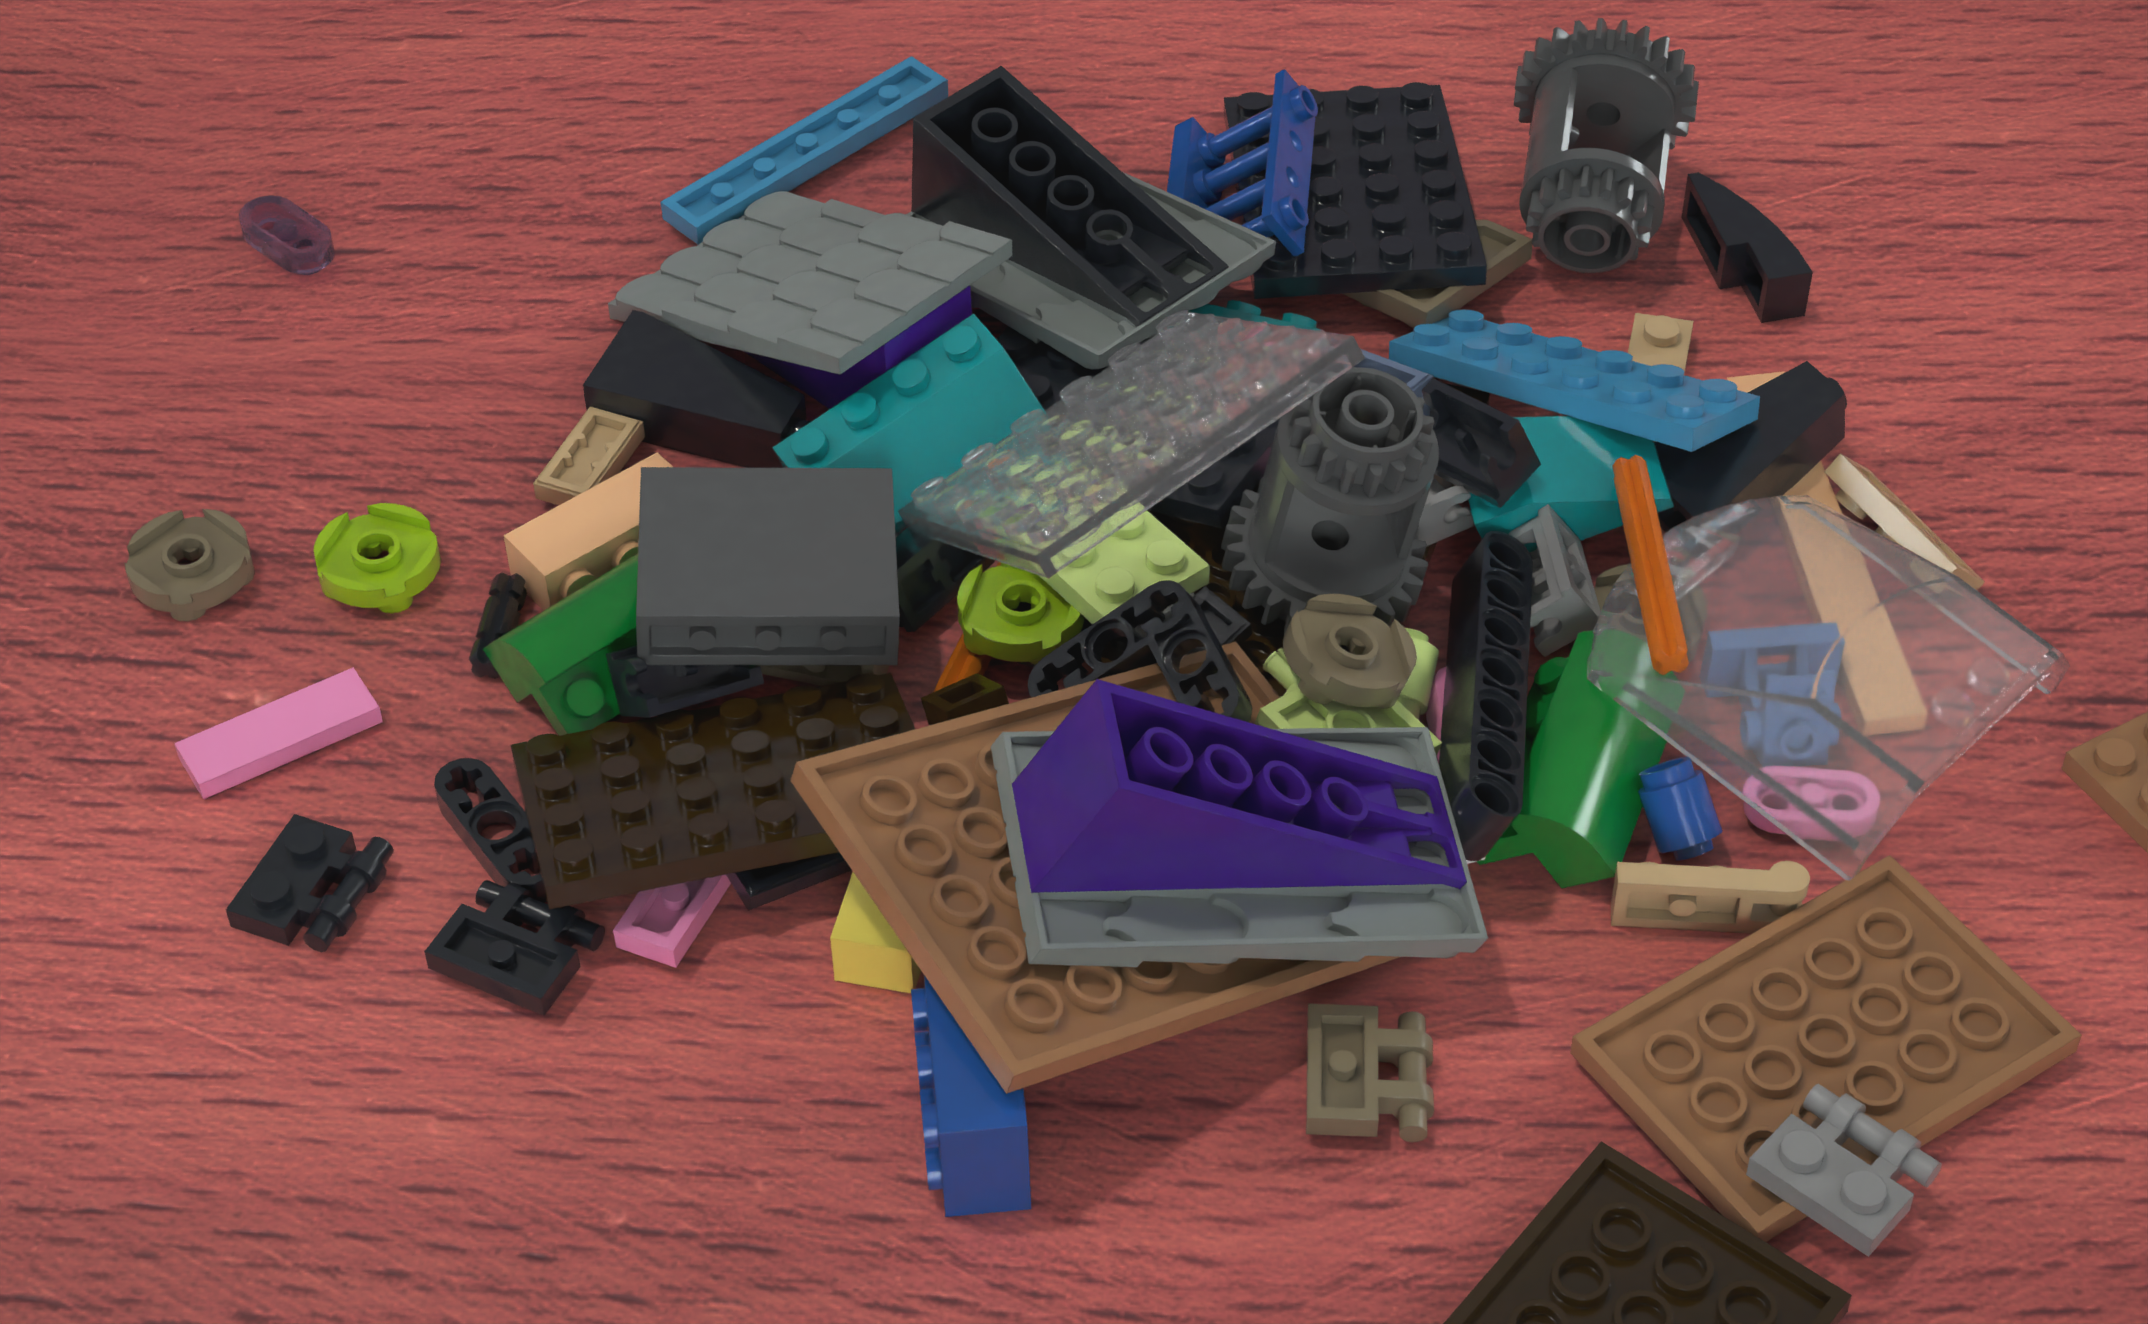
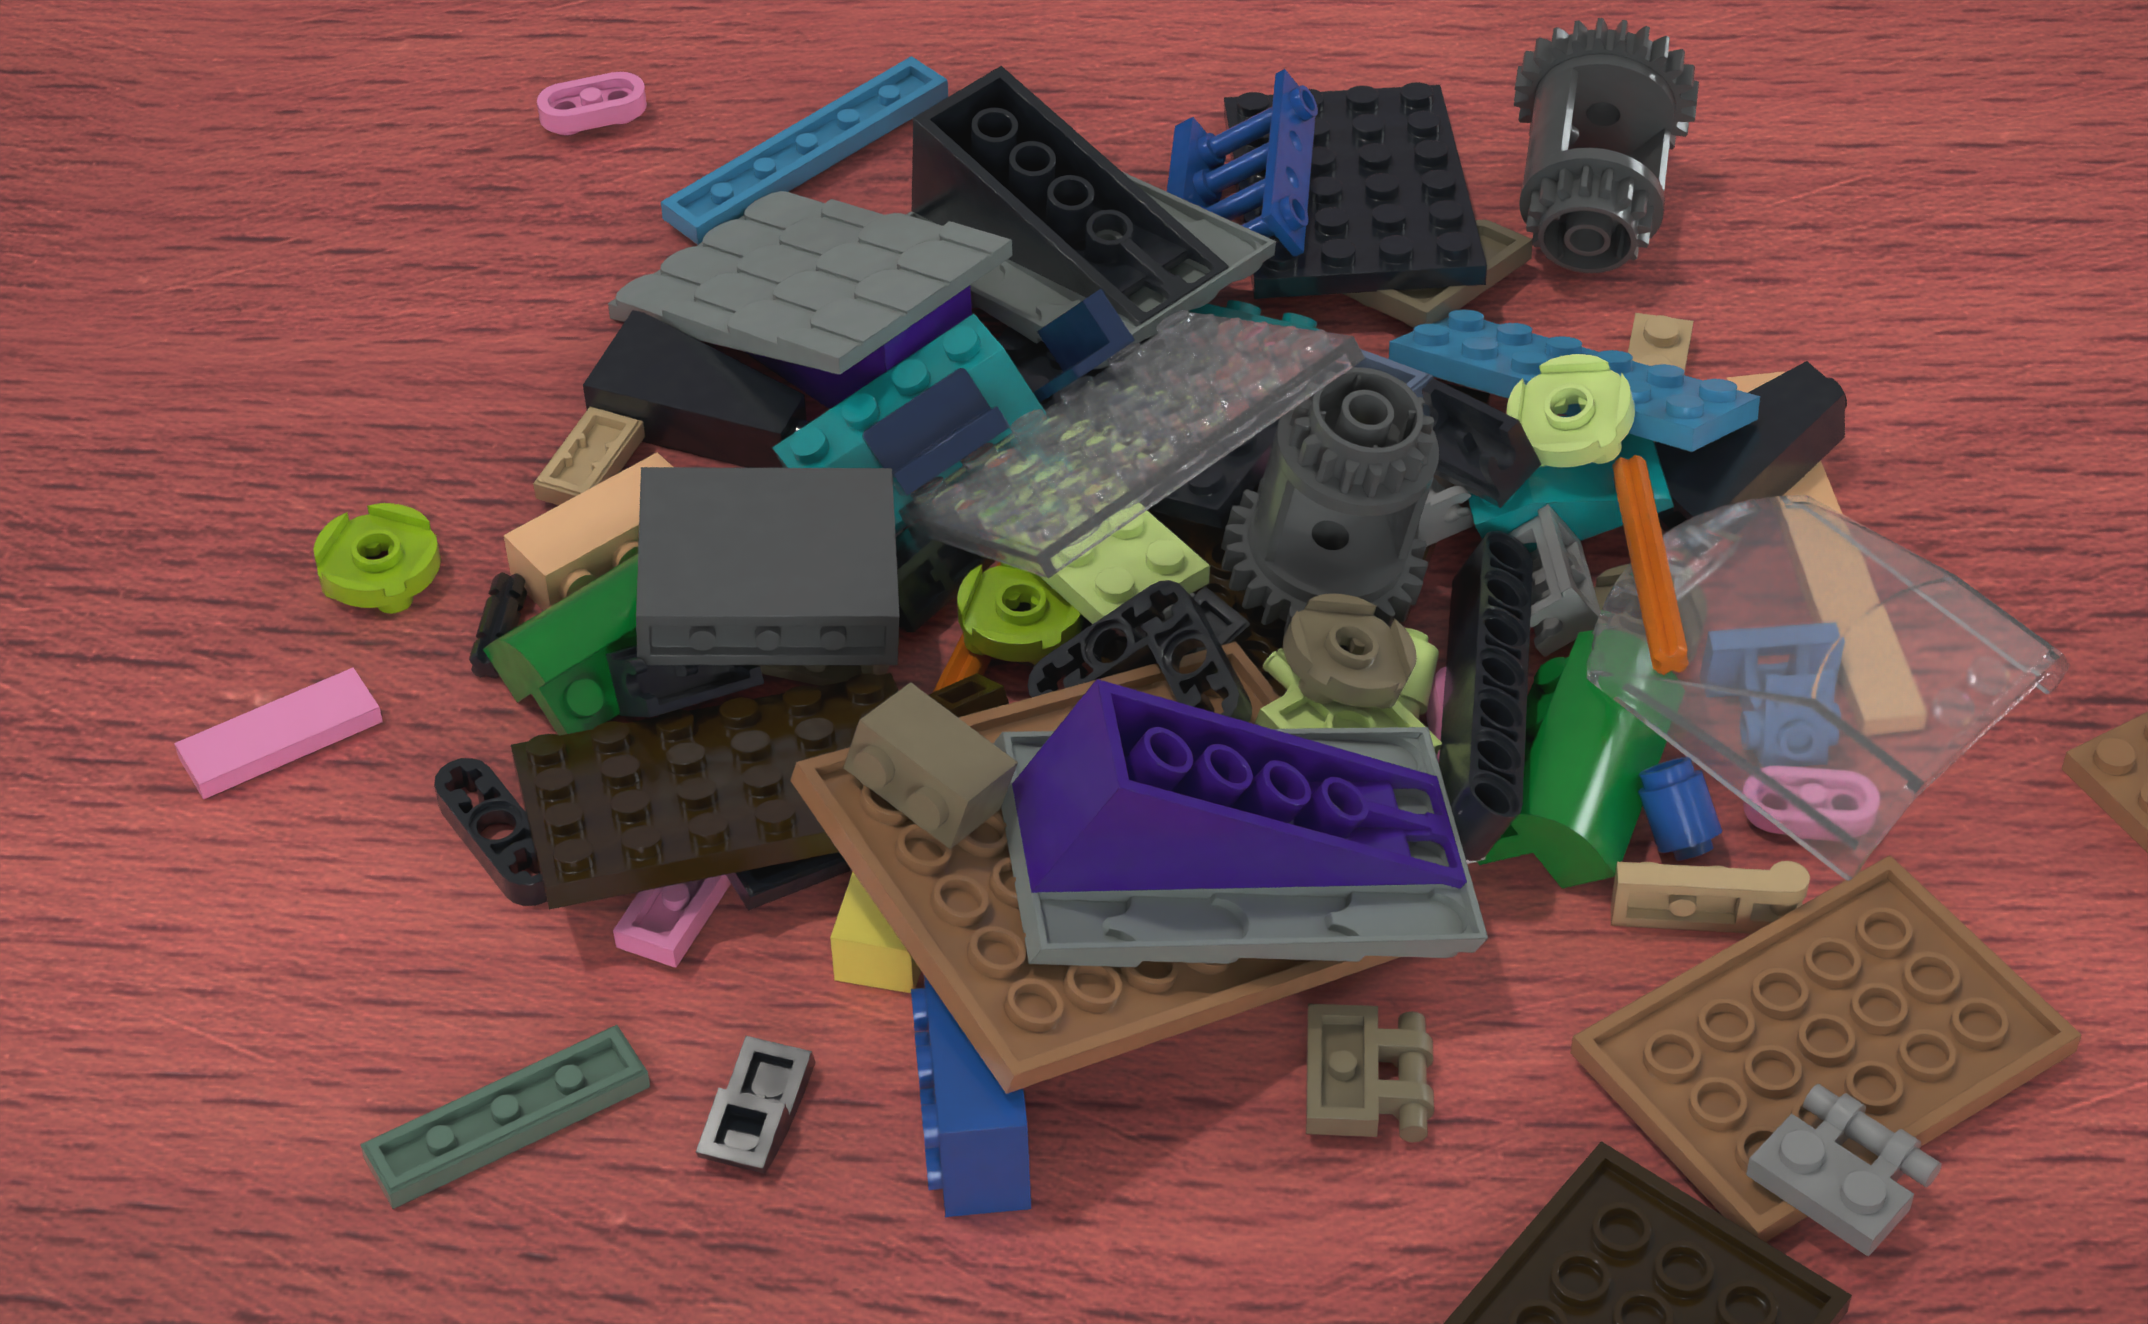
dark tan plate [125,509,255,621] -> none
black plate [226,814,394,952] -> none
clear purple plate [239,195,335,275] -> none
black plate [424,880,605,1016] -> none
black slope [1681,172,1813,323] -> none
tan plate [1824,453,1985,600] -> none
none -> sand green tile [360,1025,650,1209]
none -> bright pink plate [537,72,647,135]
none -> slope [696,1036,816,1174]
none -> dark tan brick [843,682,1018,849]
none -> dark blue panel [862,368,1010,496]
none -> dark blue panel [1033,289,1135,403]
none -> yellowish green plate [1507,354,1635,467]

